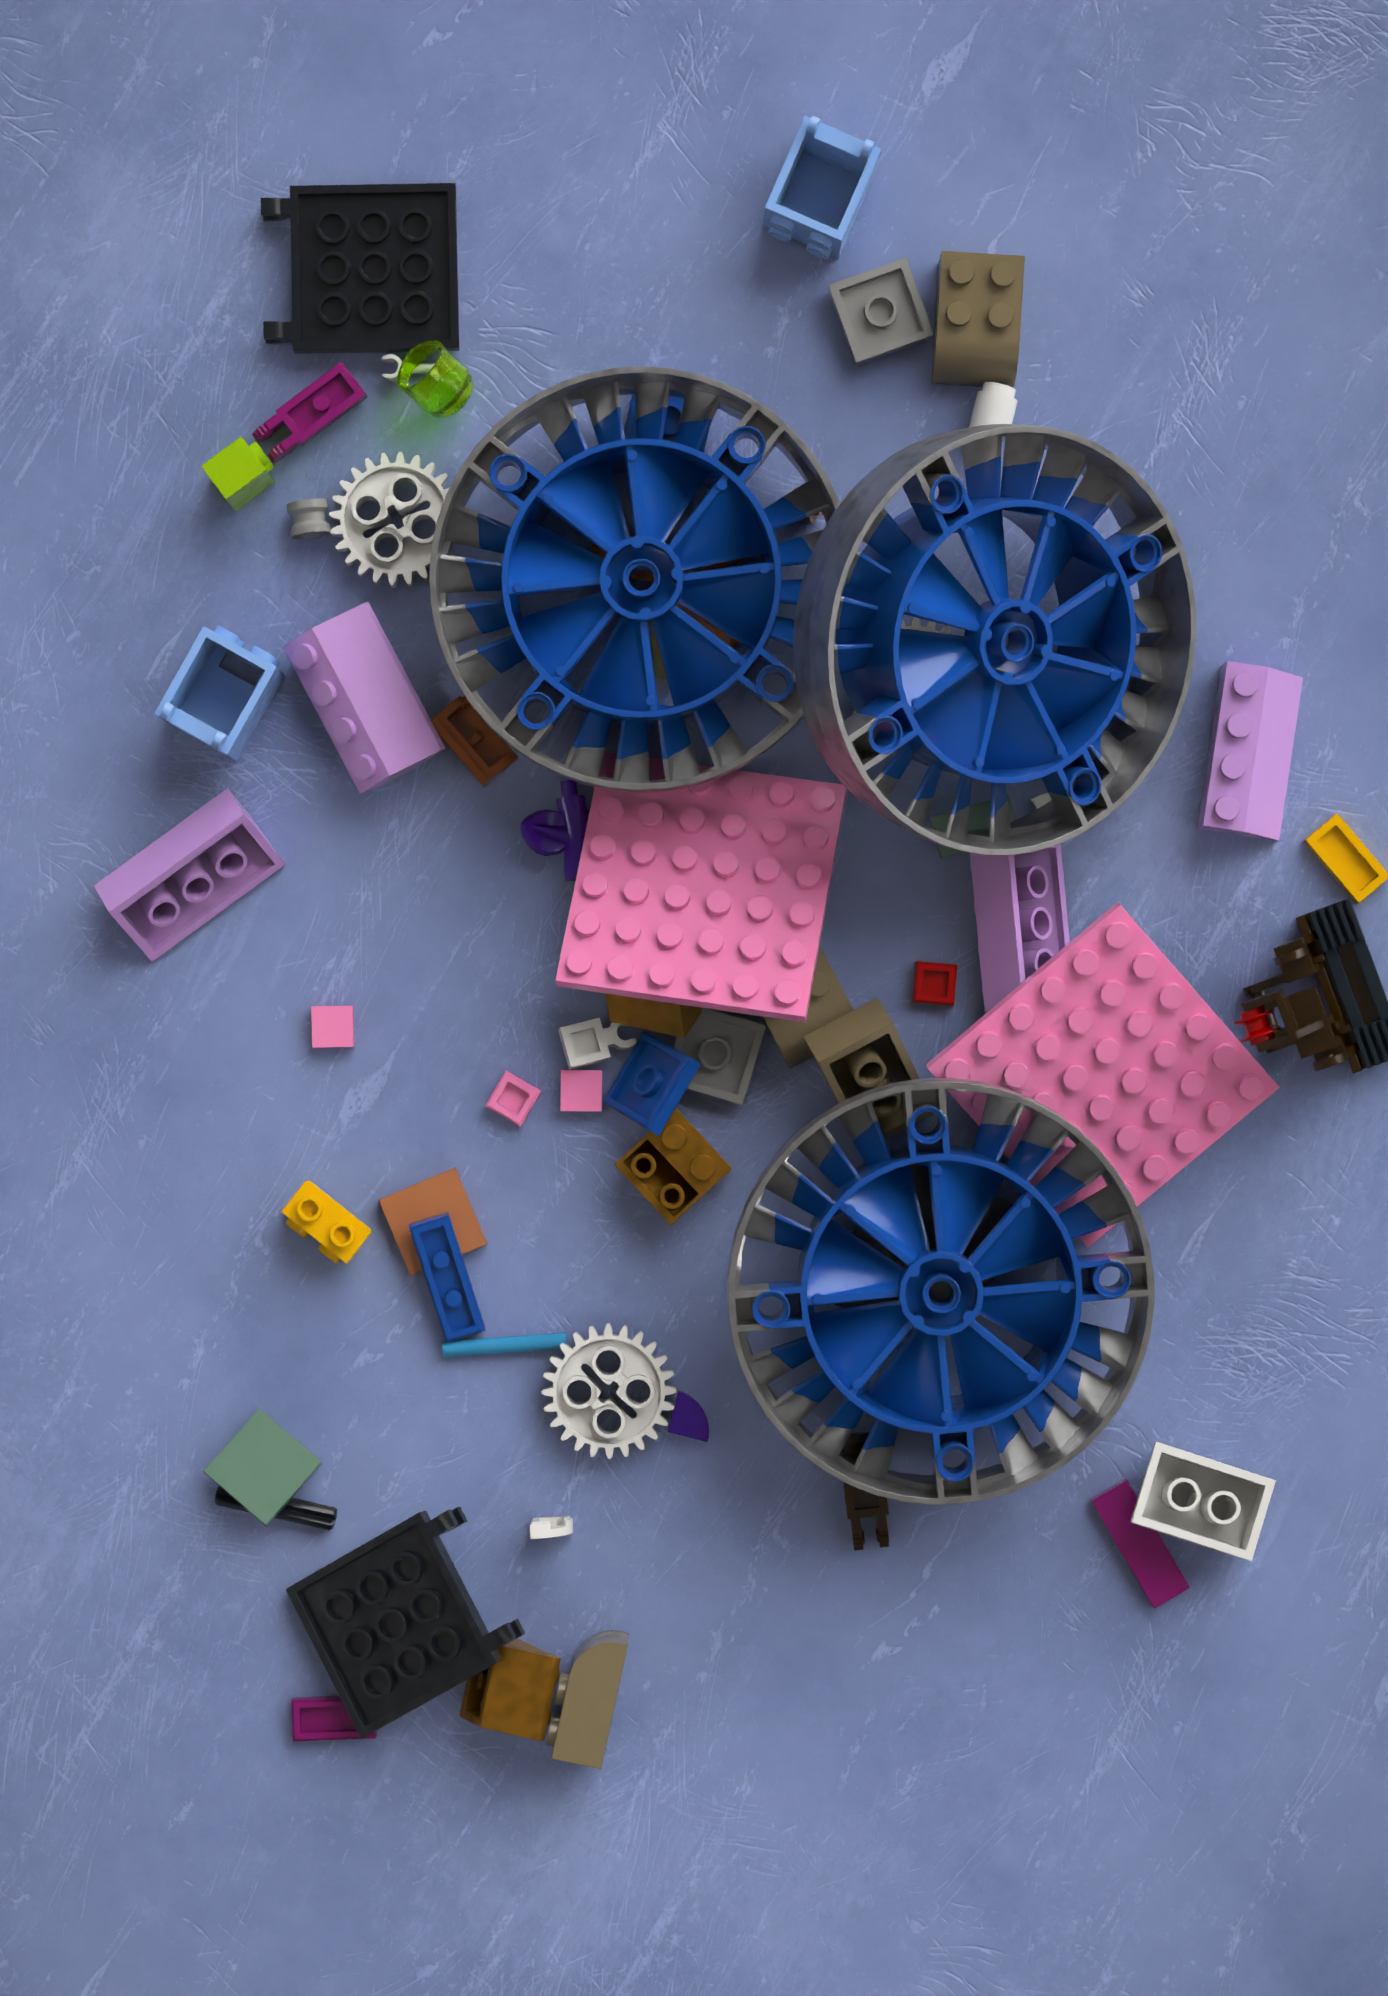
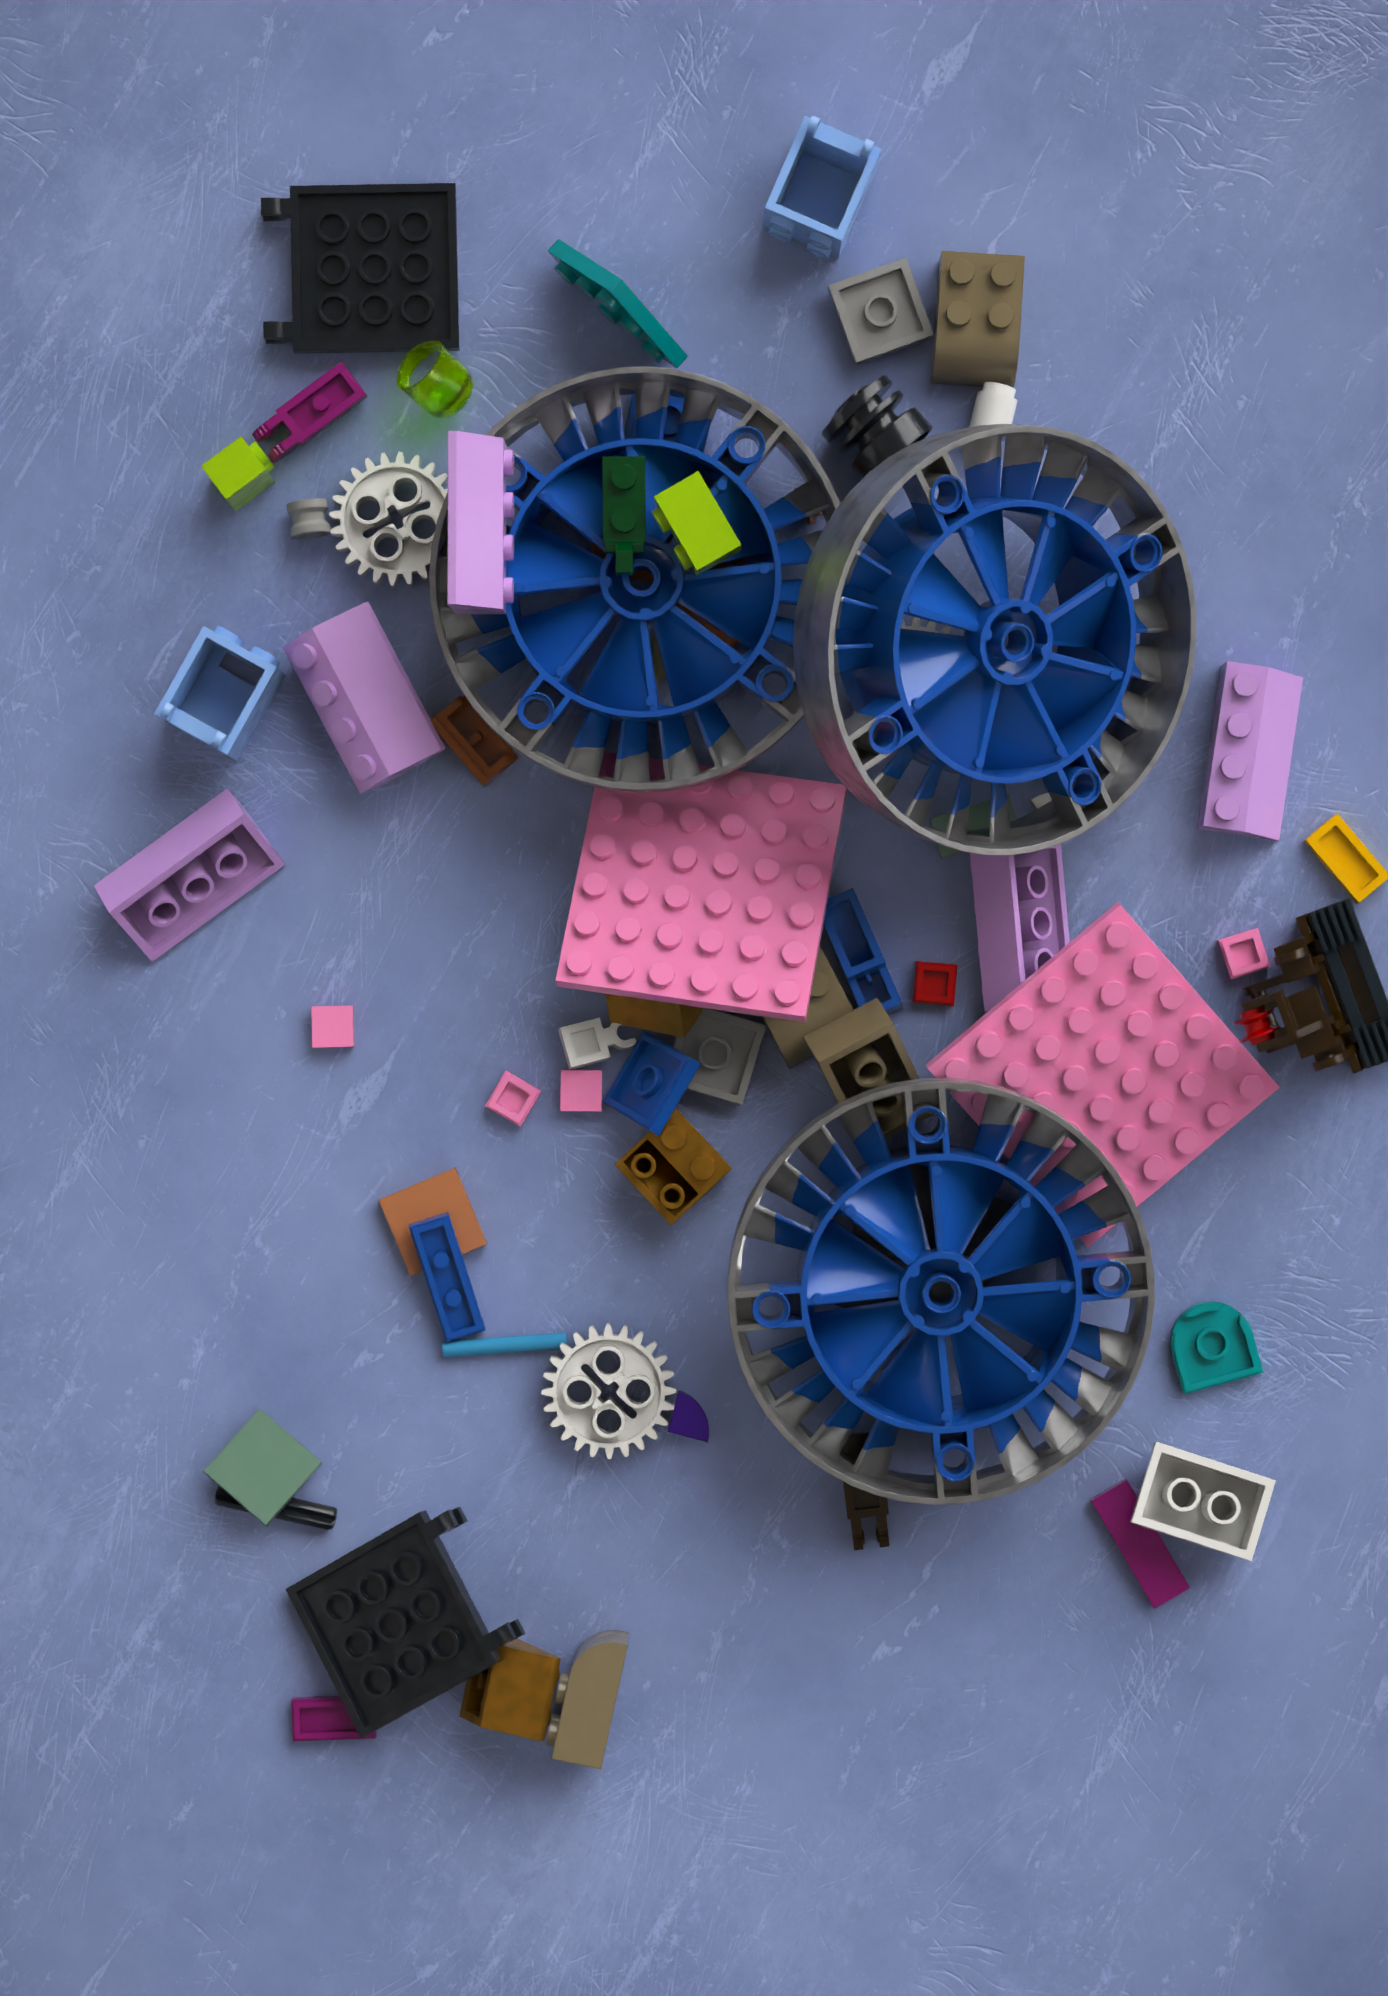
yellow bracket [281,1180,371,1264] -> none
white hand [381,354,440,383] -> none
dark purple plant [520,780,590,881] -> none
white tile [530,1516,573,1539] -> none
none -> lavender slope [447,431,514,614]
none -> teal plate [548,239,688,368]
none -> dark green hinge [602,456,646,576]
none -> lime piece [651,471,742,576]
none -> black wheel [821,375,933,479]
none -> blue slope [823,888,903,1016]
none -> teal tile [1170,1301,1264,1394]
none -> bright pink tile [1217,928,1270,980]

